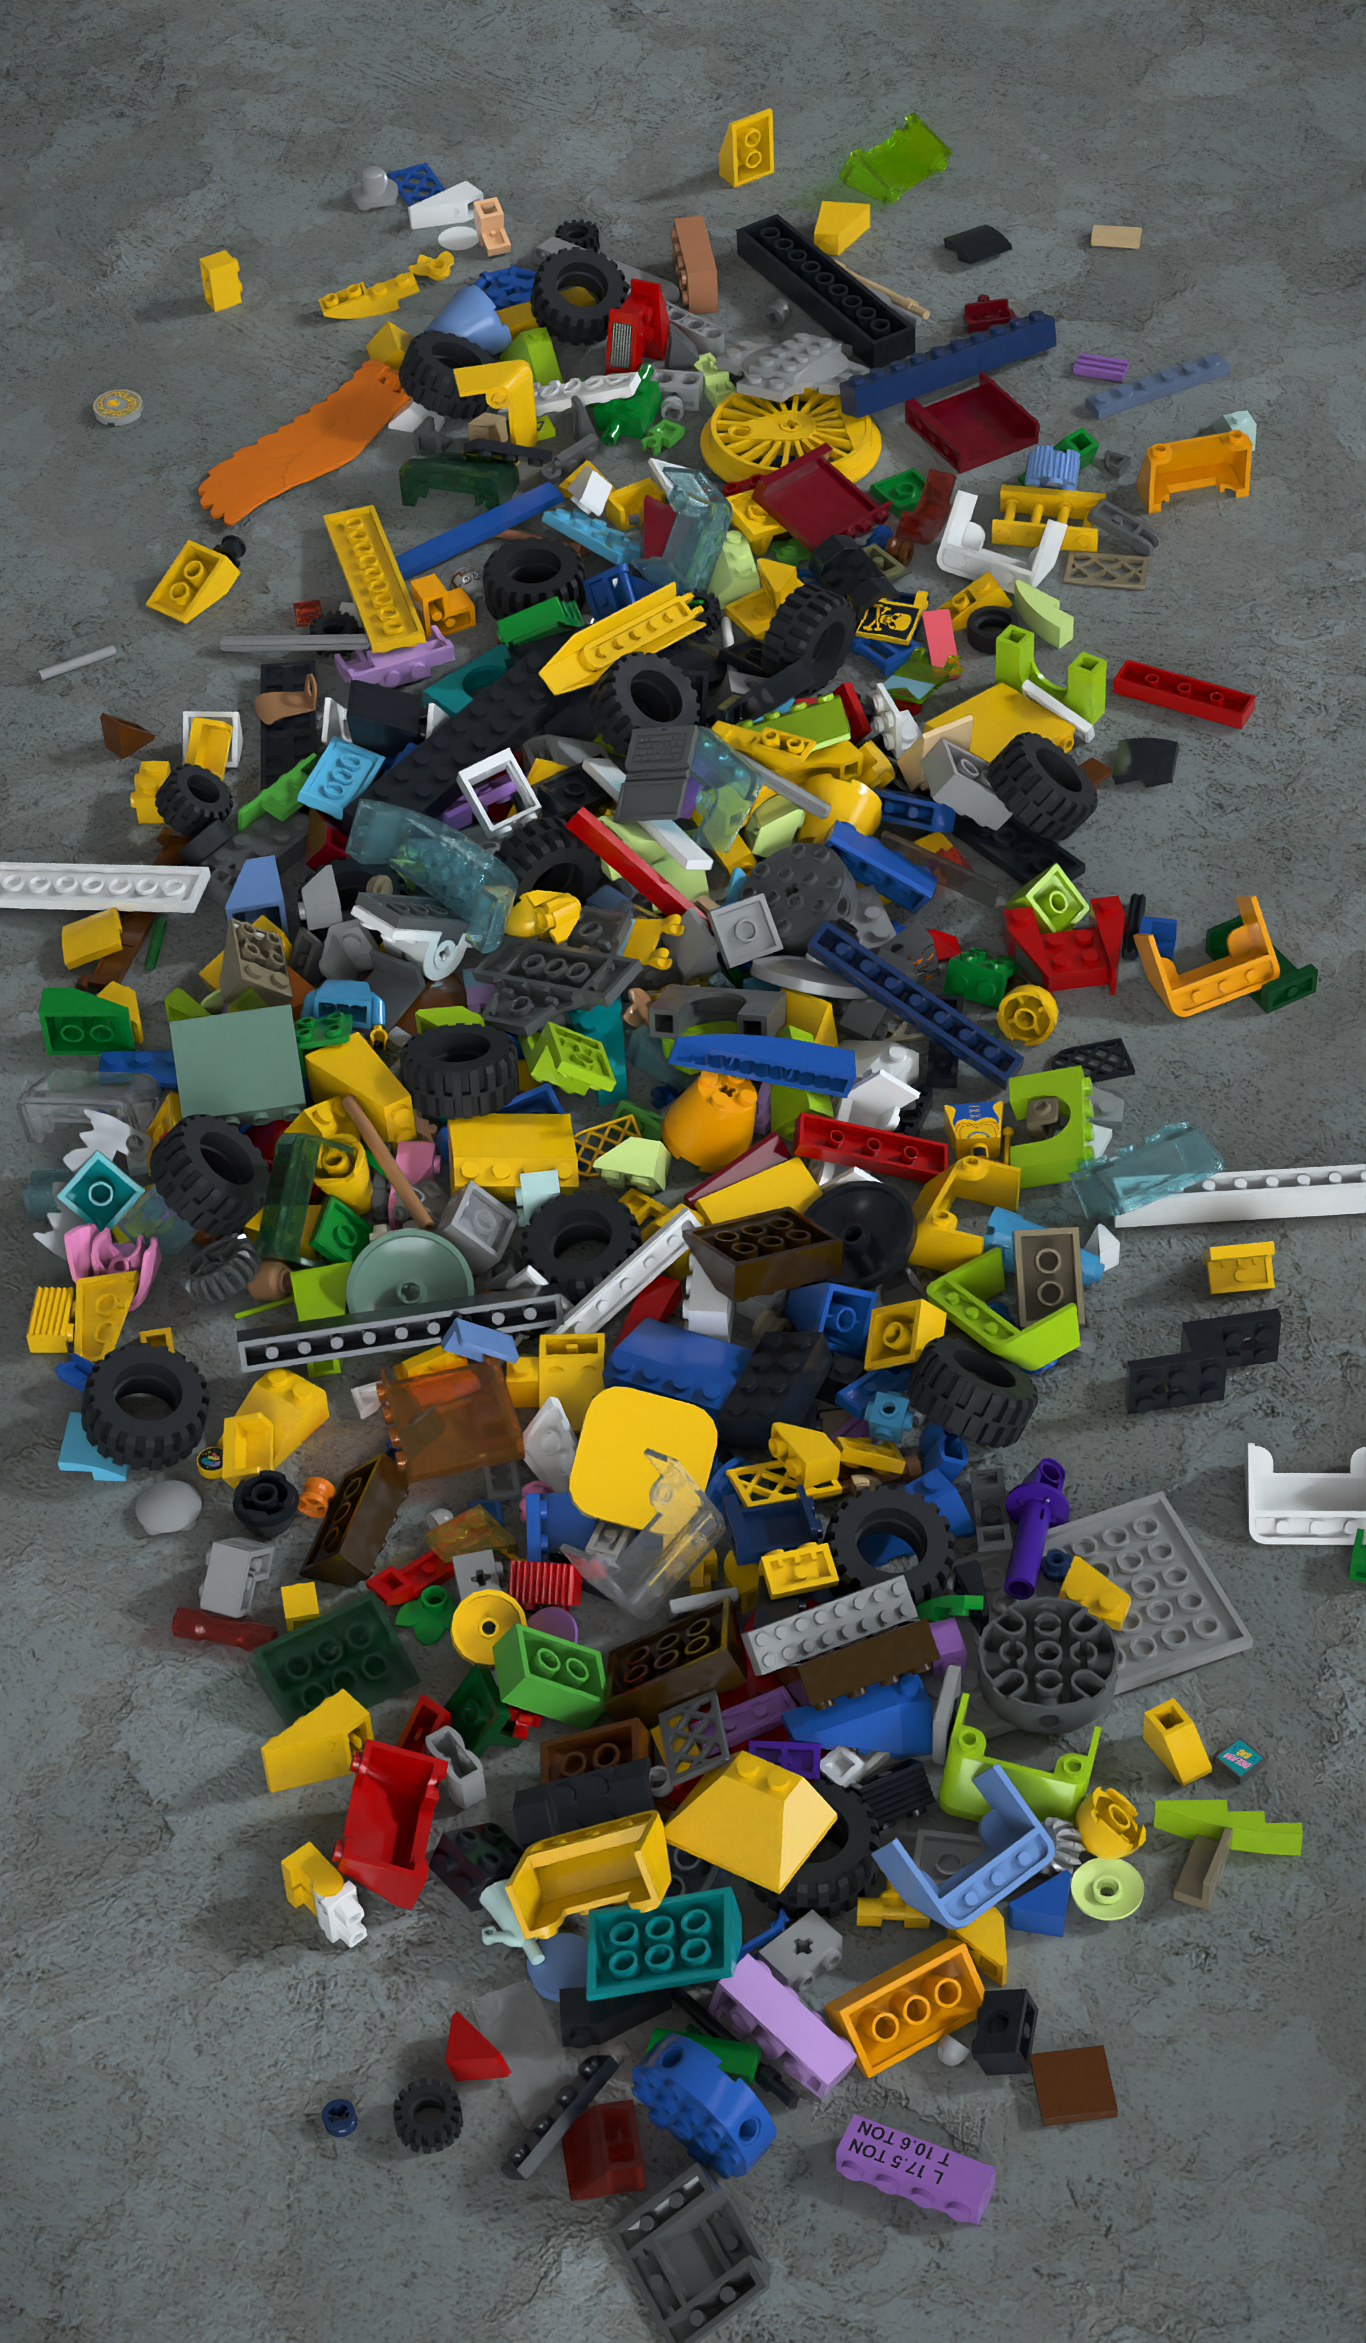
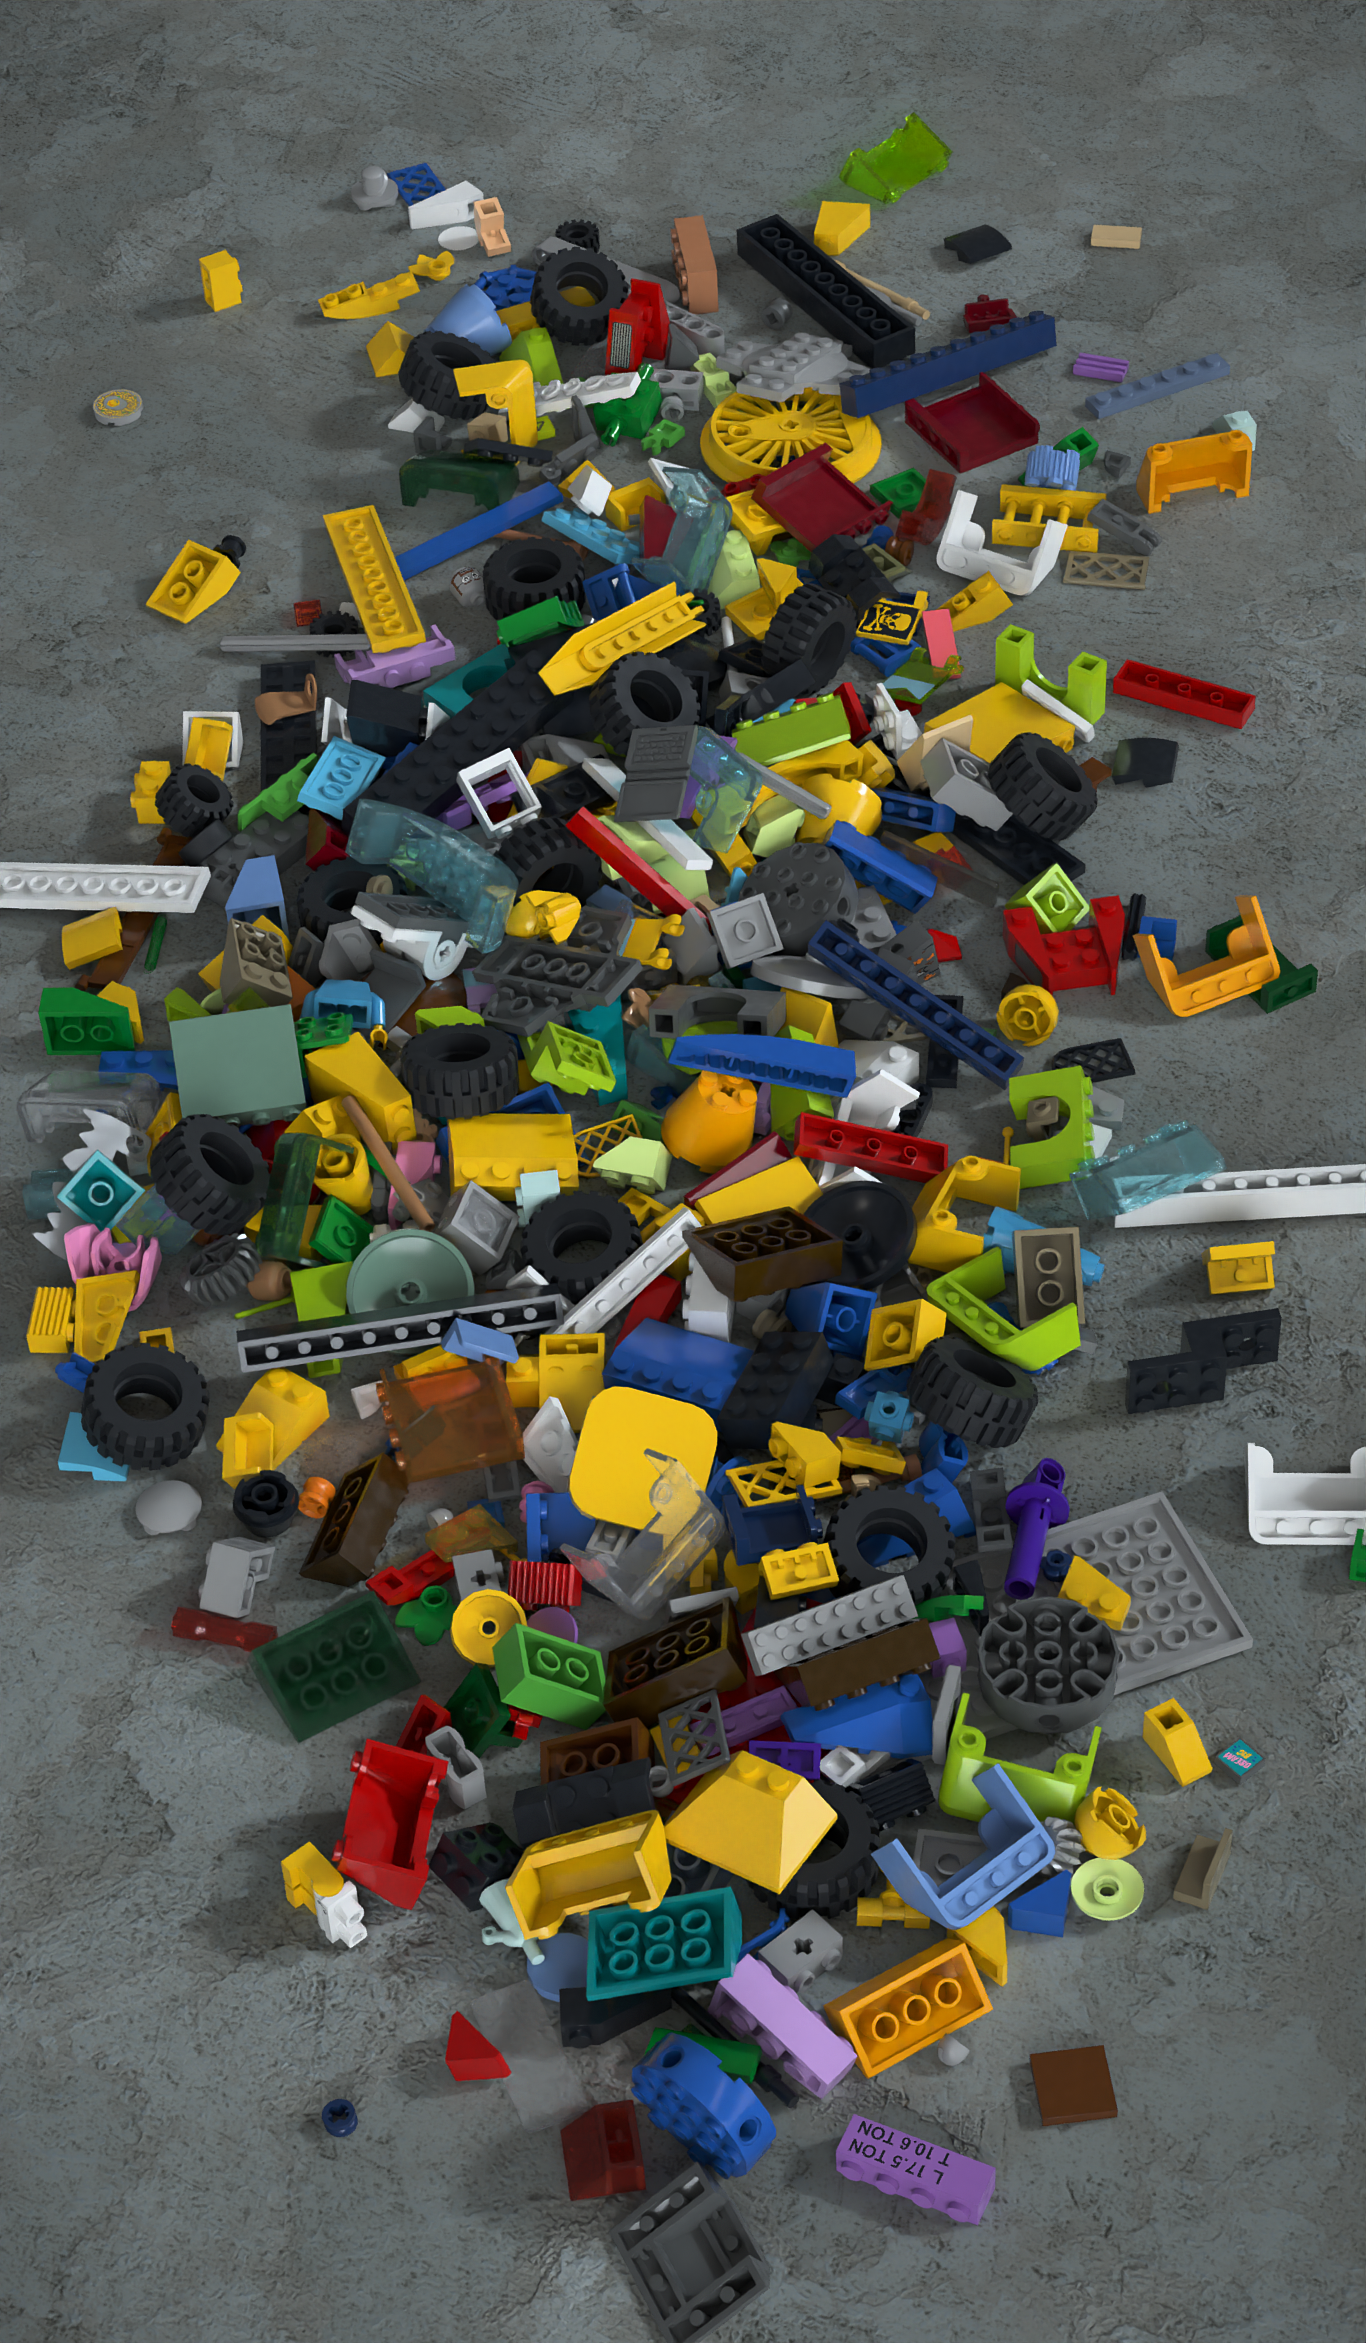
light grey bar [38,644,117,681] -> none
reddish brown slope [100,713,155,759] -> none
tile [196,1447,223,1479] -> none
orange animal [198,360,411,526] -> none
yellow slope [260,1689,374,1793] -> none
yellow brick [281,1582,323,1640] -> none
light grey slope [297,865,343,931] -> none
black tyre [393,2079,463,2154] -> none
light orange brick [410,573,476,637] -> none
black plate [500,2055,620,2180] -> none
yellow slope [704,720,816,769] -> none
yellow slope [718,108,774,188] -> none
green bracket [942,947,1022,1008] -> none
torso [944,1101,1003,1160] -> none
black tyre [967,606,1019,654] -> none
black brick [971,1988,1039,2076] -> none
yellowish green slope [1014,579,1074,649] -> none
white slope [1084,1224,1120,1271] -> none
lime slope [1153,1800,1303,1855] -> none

